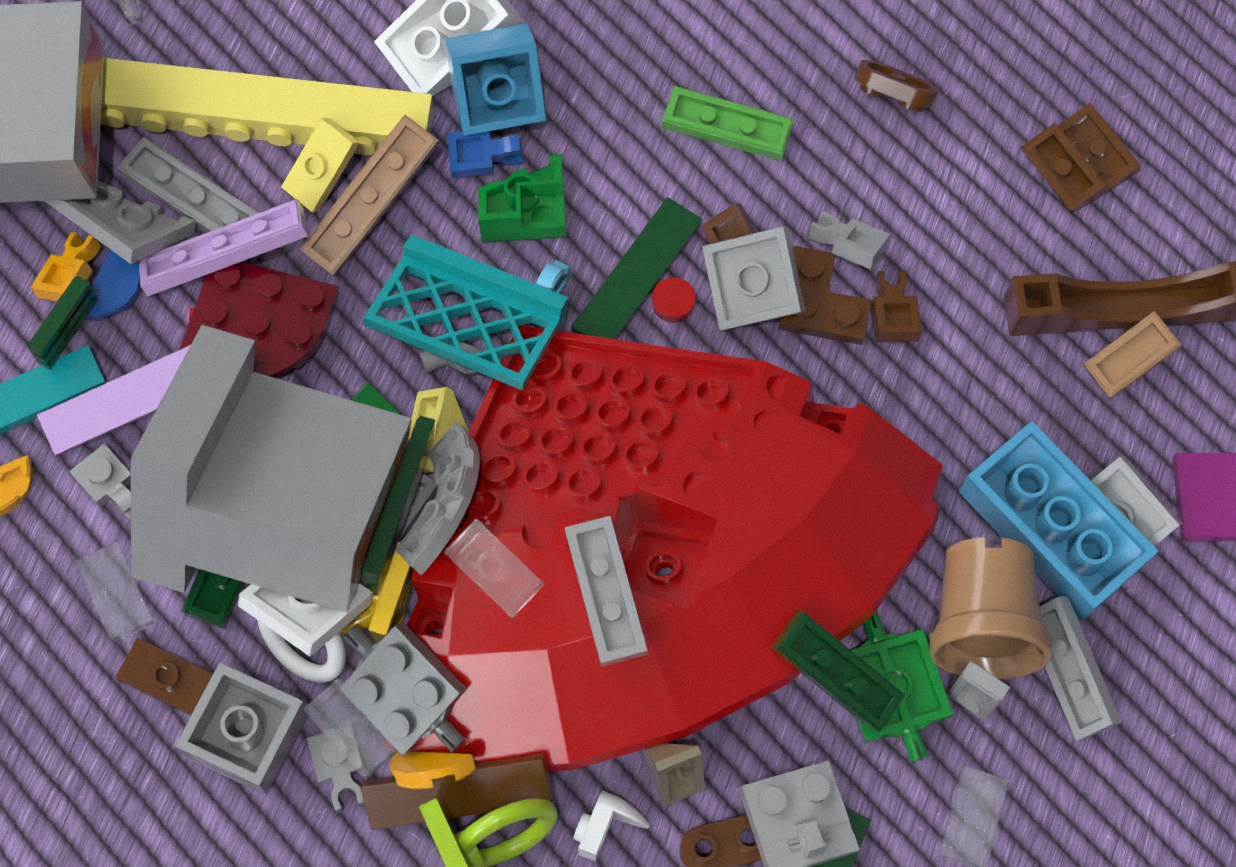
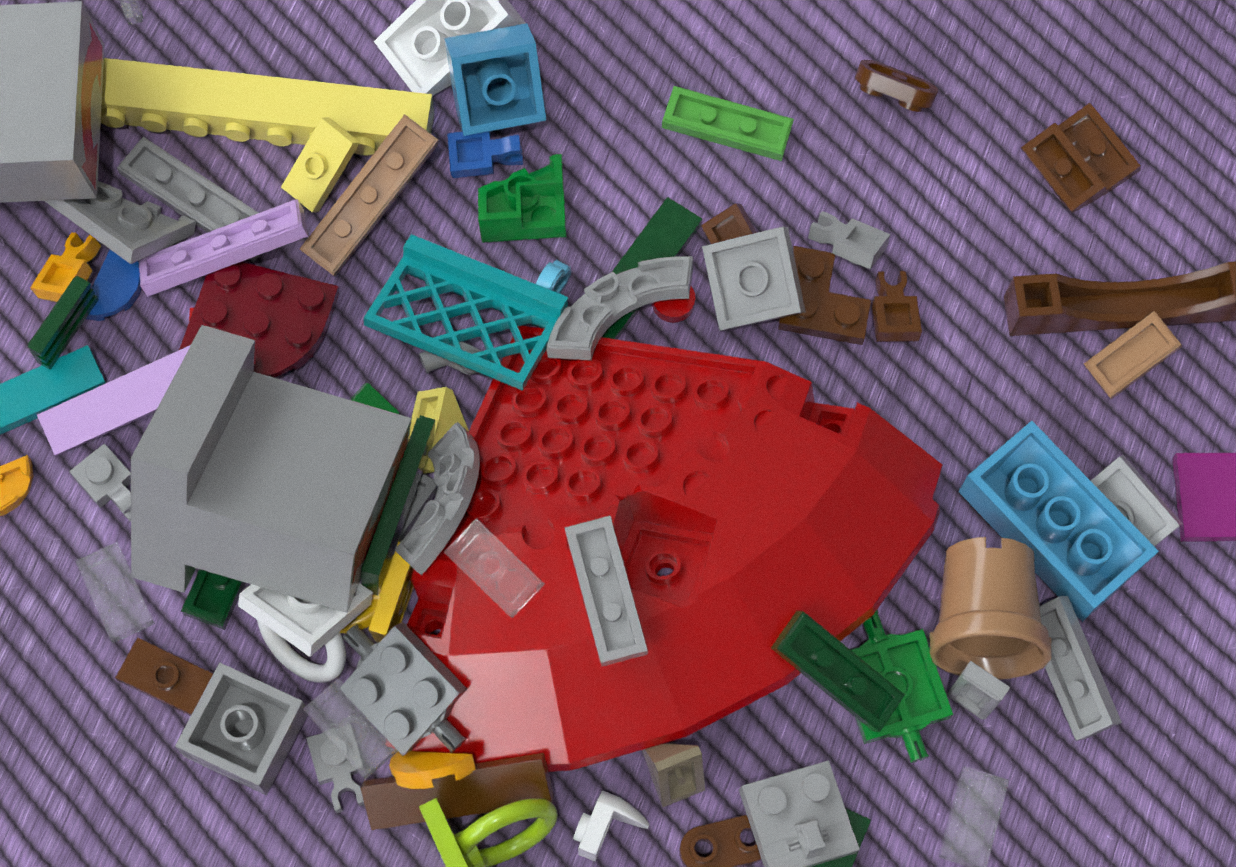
none -> light grey tile [547,256,693,360]

